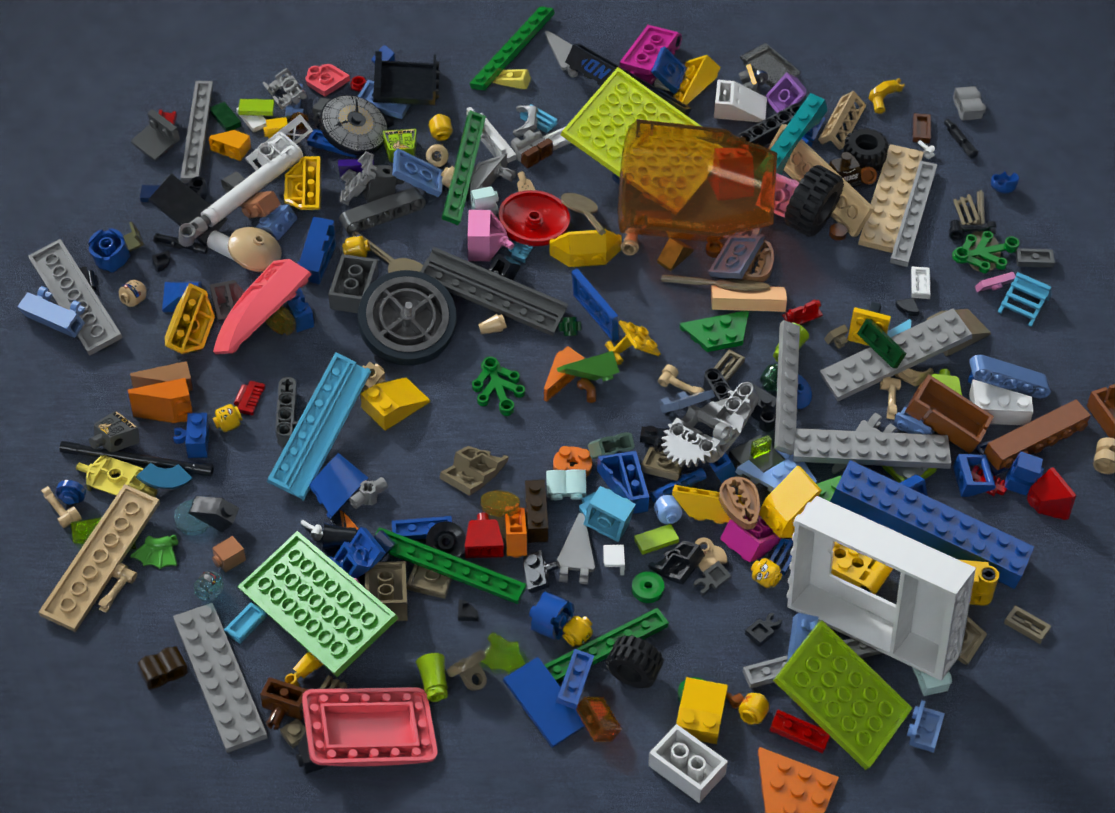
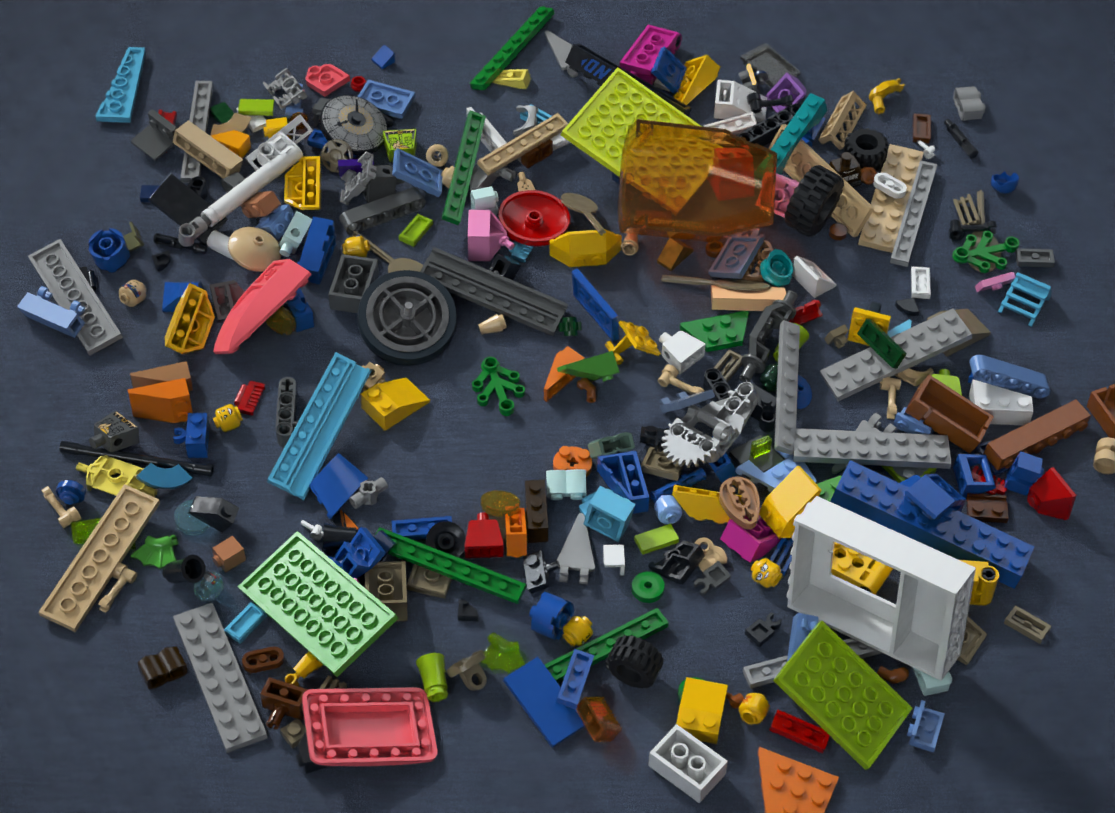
black panel [373,51,439,106] -> none
yellow head [429,114,453,141] -> none
dark tan slope [440,446,509,496] -> none
none -> medium azure wing [96,47,146,123]
none -> black plant [162,554,206,583]
none -> tan brick [172,120,243,179]
none -> tan tile [210,113,251,136]
none -> reddish brown plate [242,646,284,673]
none -> light aqua torso [279,211,312,257]
none -> dark tan wheel [321,139,353,172]
none -> lime tile [399,214,433,247]
none -> tan tile [477,113,568,176]
none -> white torso [659,331,706,375]
none -> white tile [703,112,757,139]
none -> dark grey plate [739,290,798,382]
none -> black brick [747,92,794,114]
none -> teal hat [760,249,794,287]
none -> white slope [792,255,837,298]
none -> white plate [873,173,907,198]
none -> dark orange arm [877,666,909,684]
none -> blue slope [905,474,967,520]
none -> reddish brown plate [966,493,1008,523]

